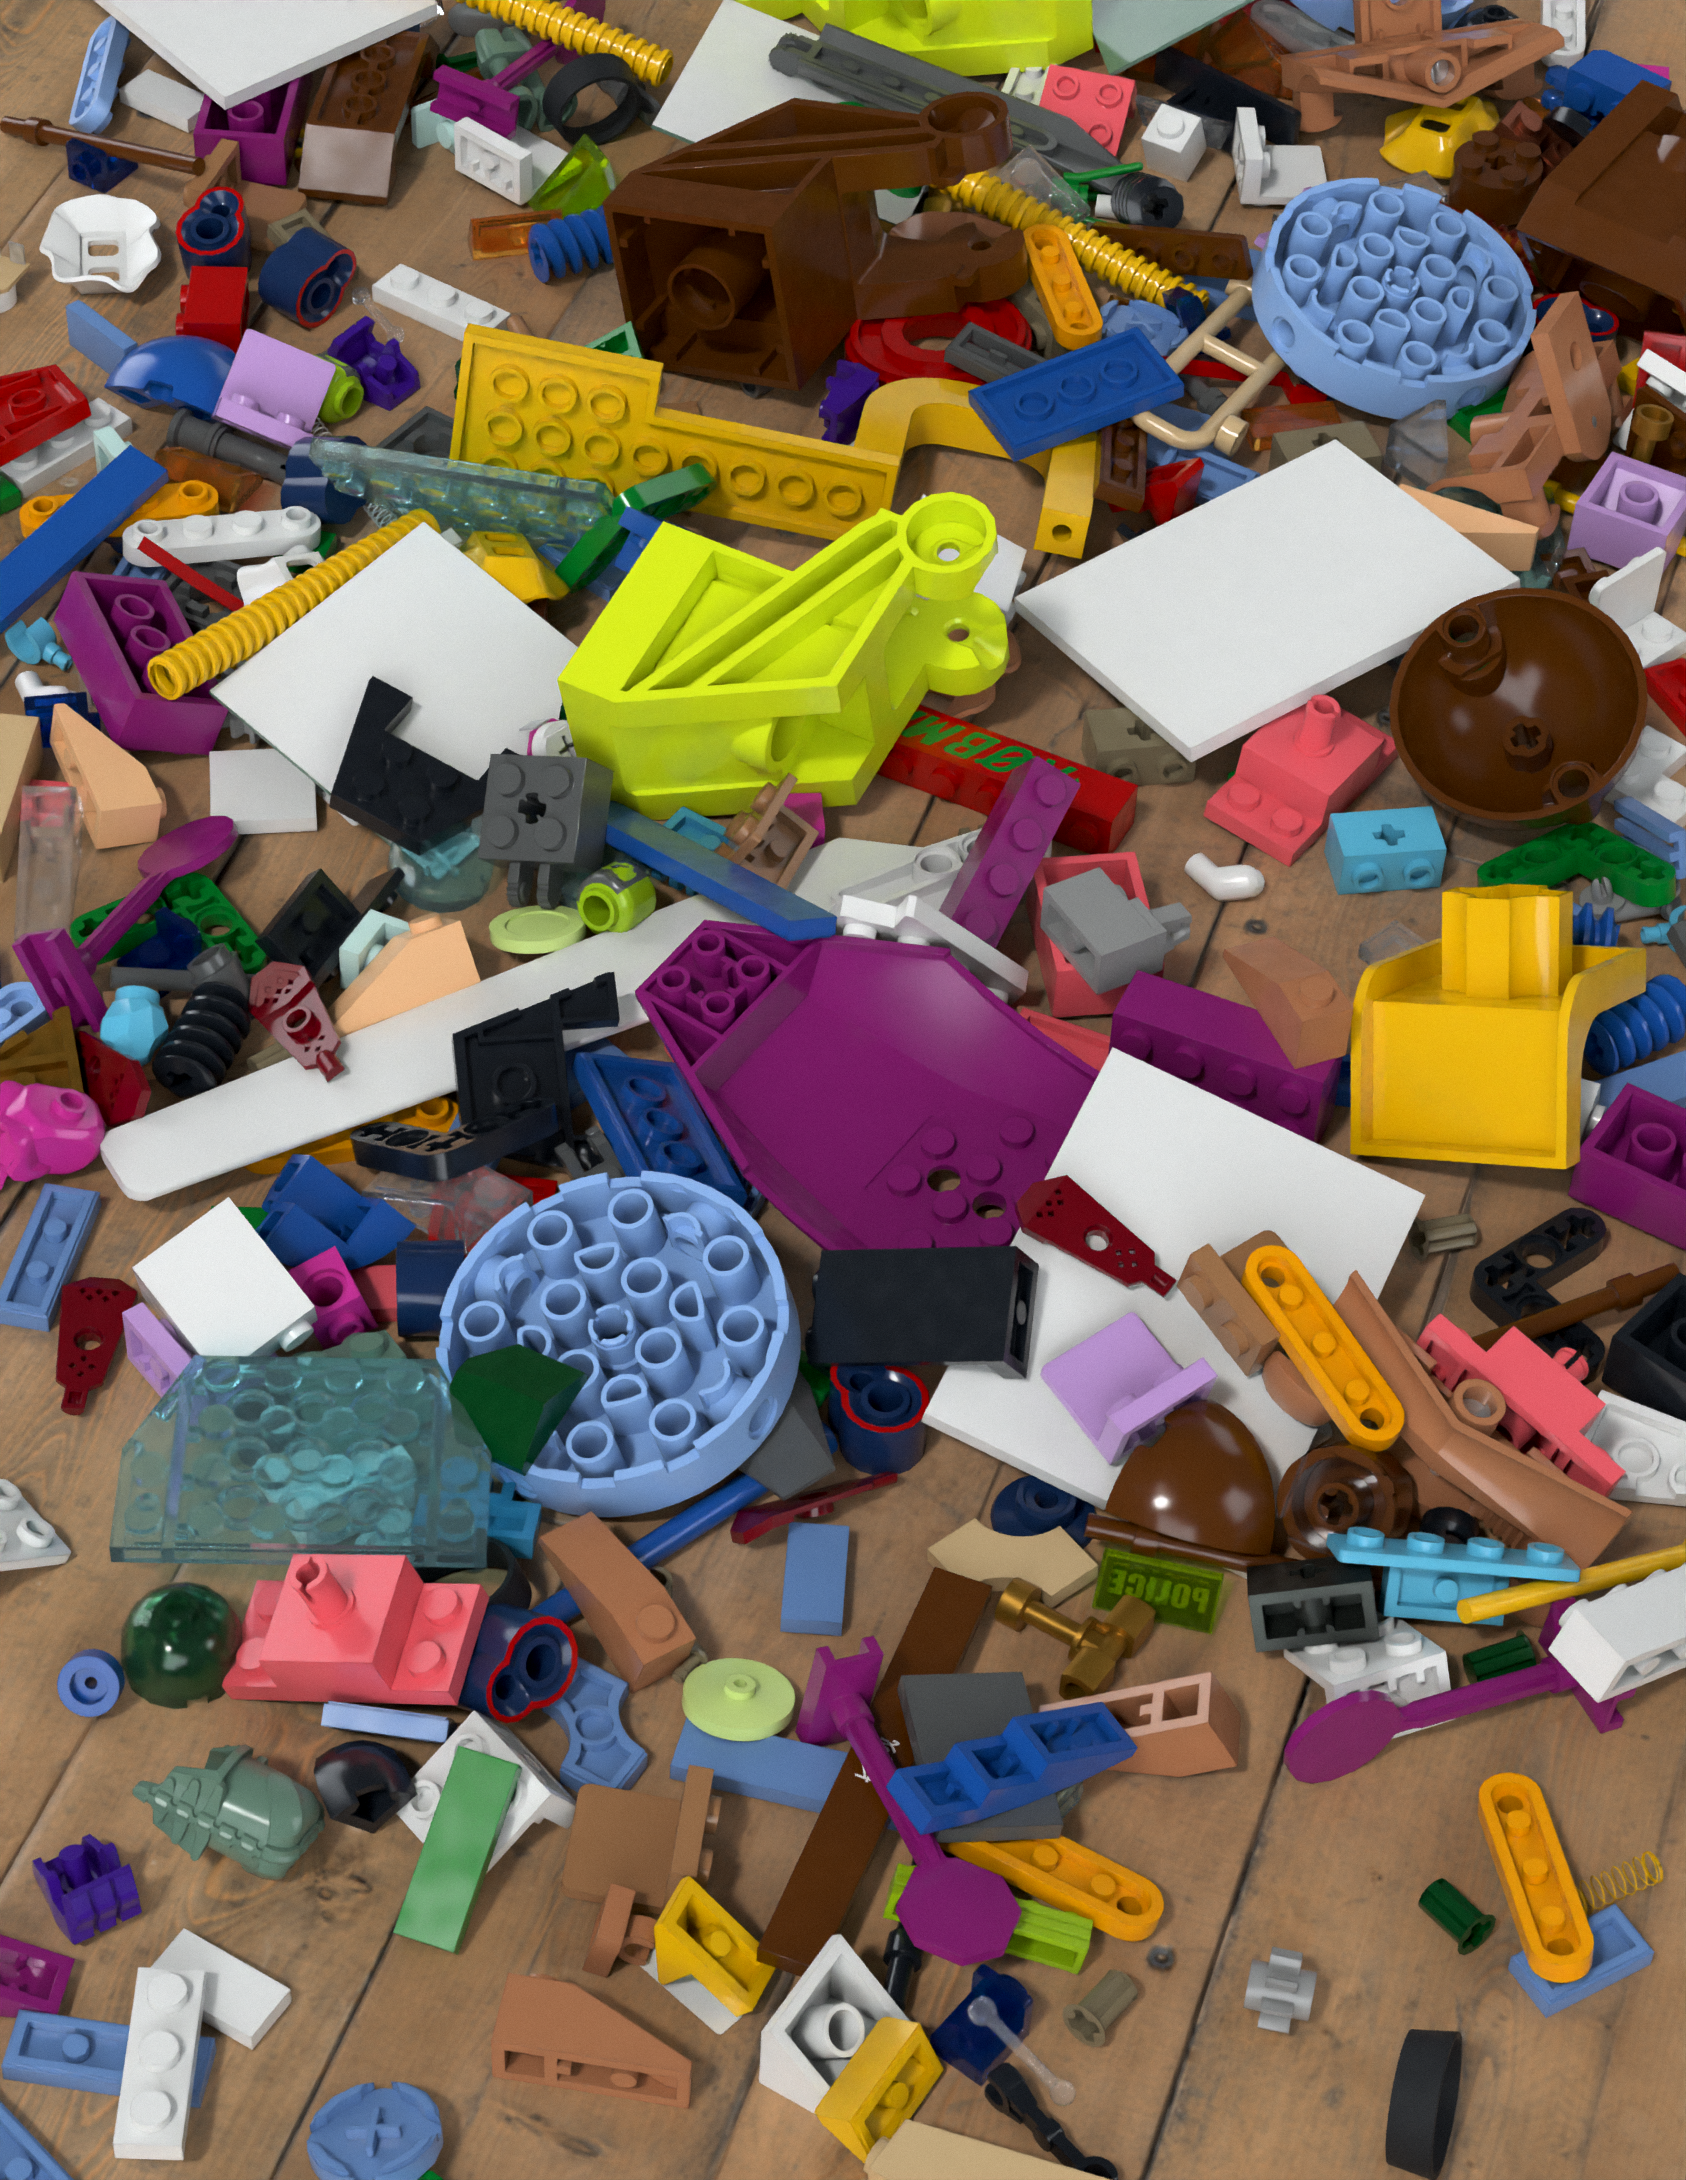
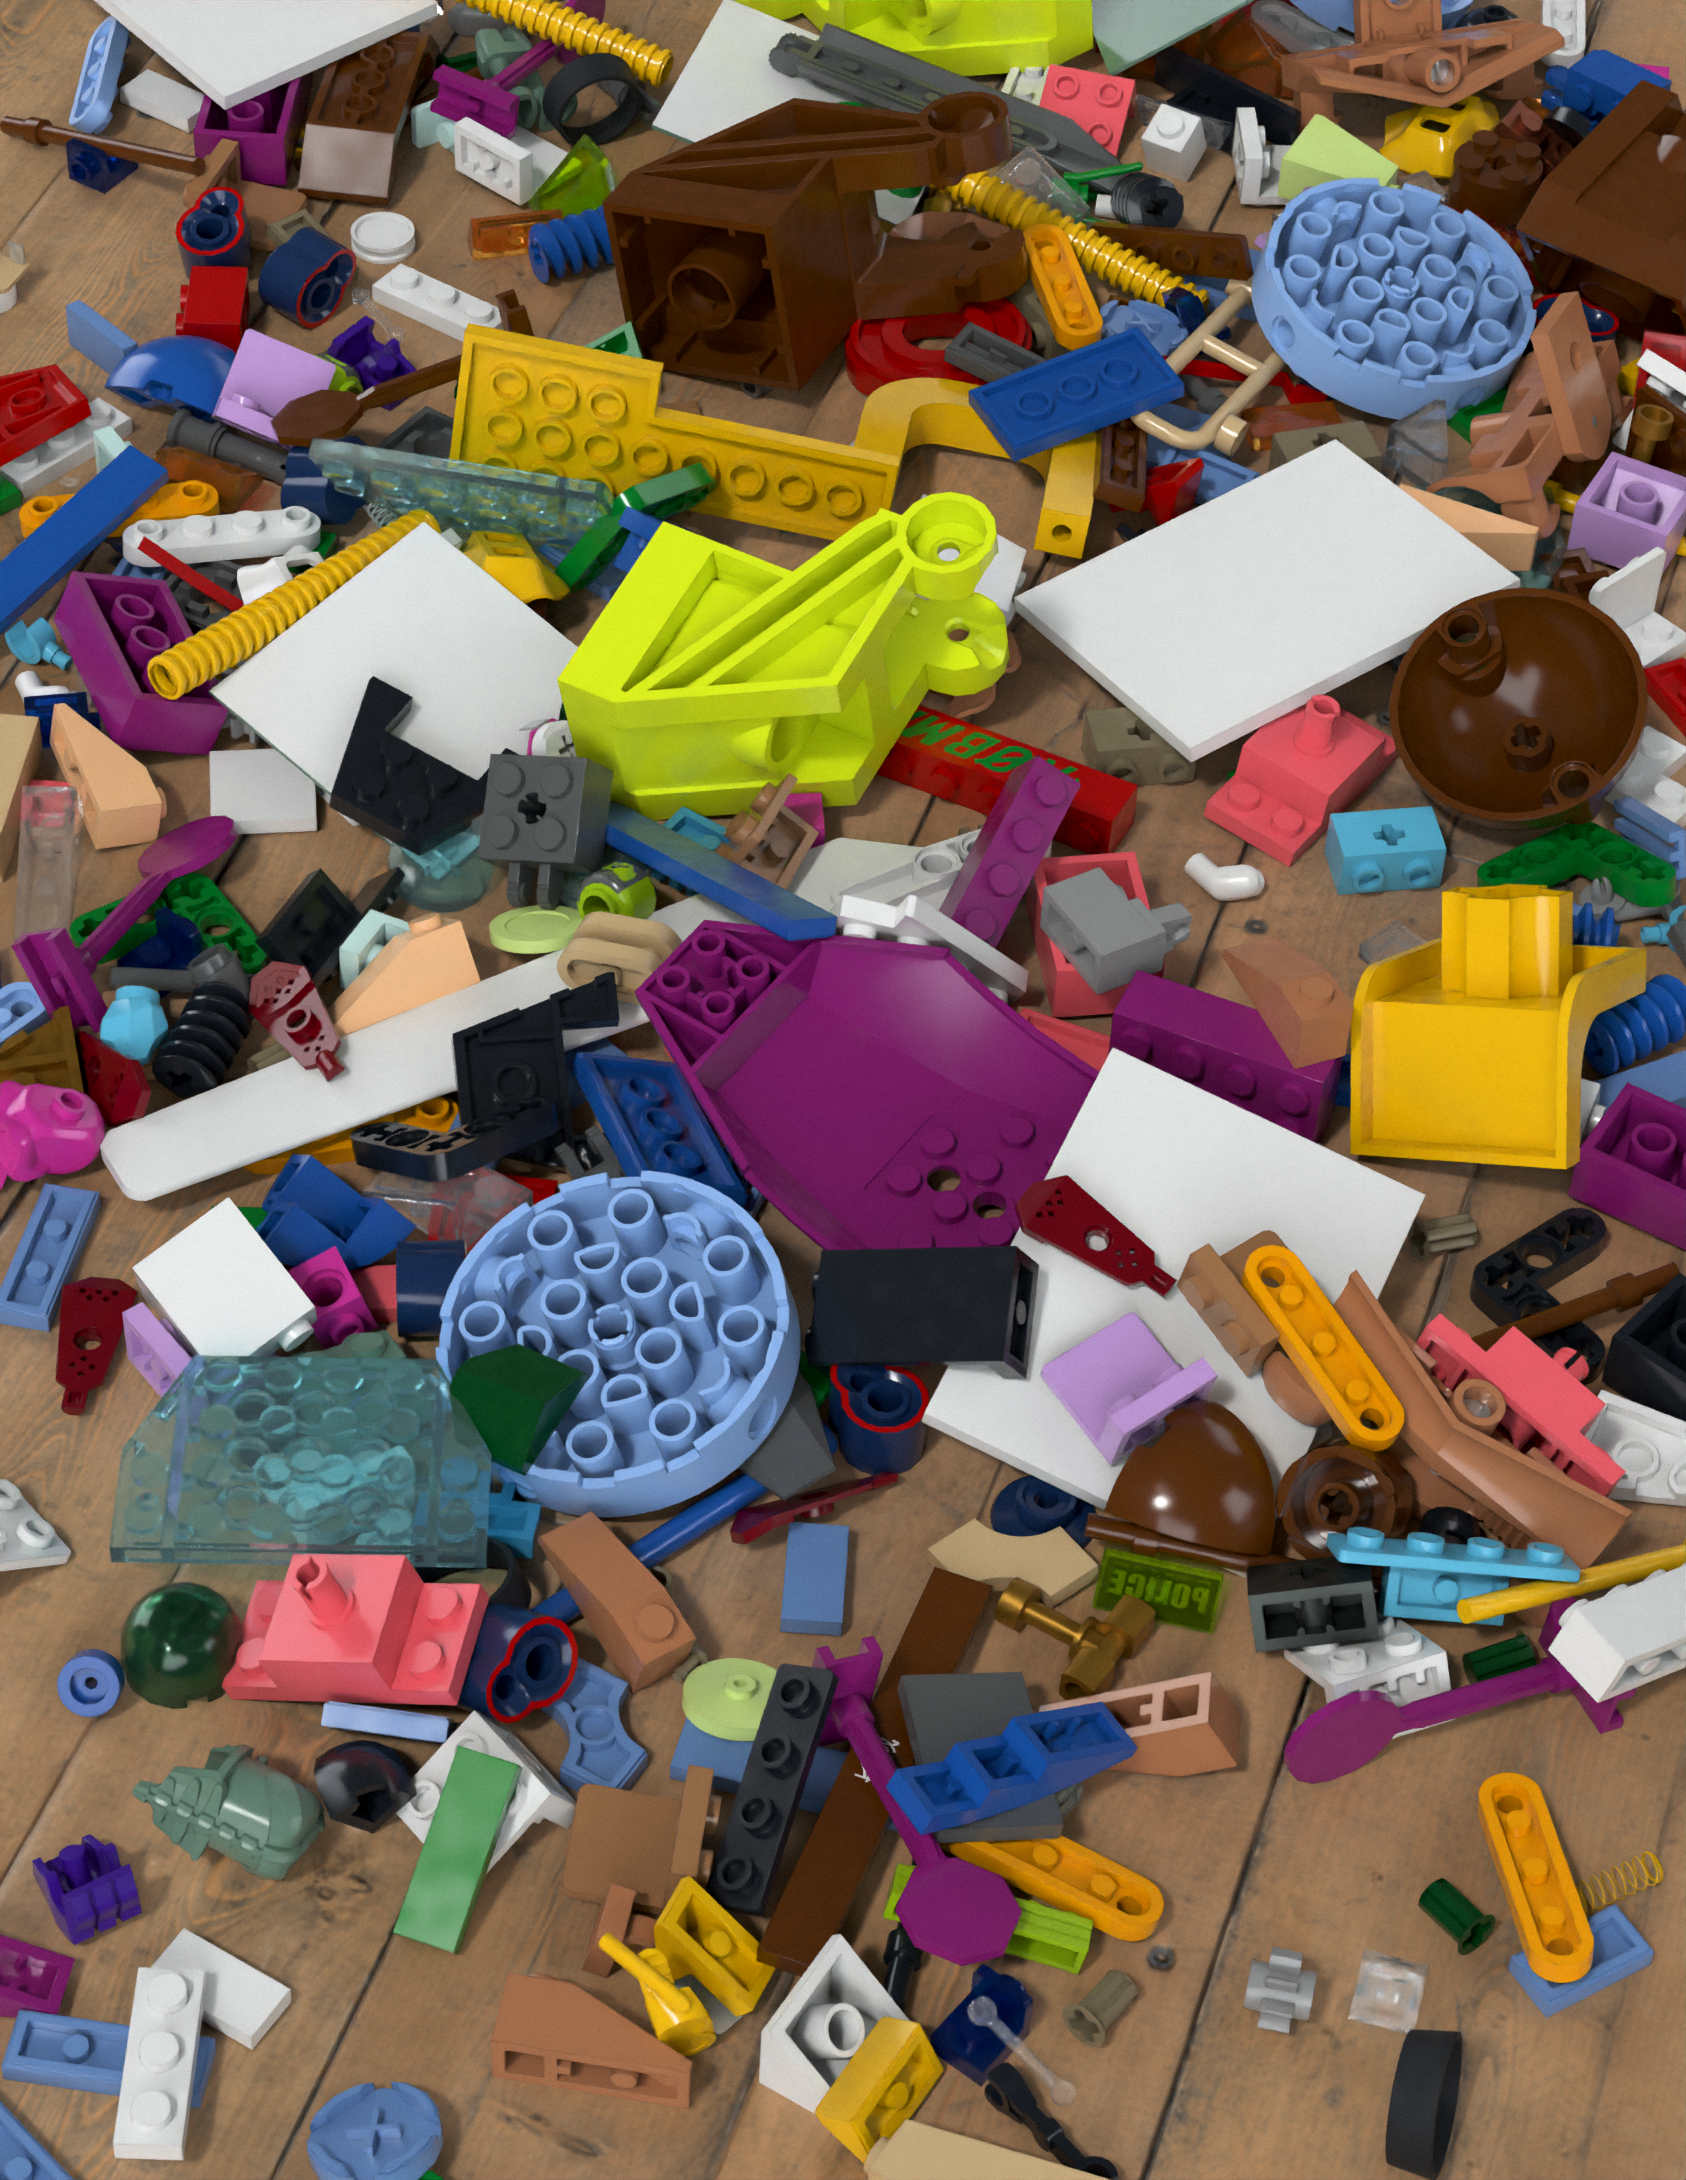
white piece [39,194,162,294] -> none
dark purple hand [819,359,880,445] -> none
none -> reddish brown piece [270,289,534,447]
none -> white piece [351,212,415,265]
none -> tan brick [557,911,682,1005]
none -> yellow helmet [598,1932,716,2057]
none -> black bracket [705,1663,839,1915]
none -> yellowish green slope [1277,114,1401,200]
none -> clear tile [1348,1949,1429,2034]

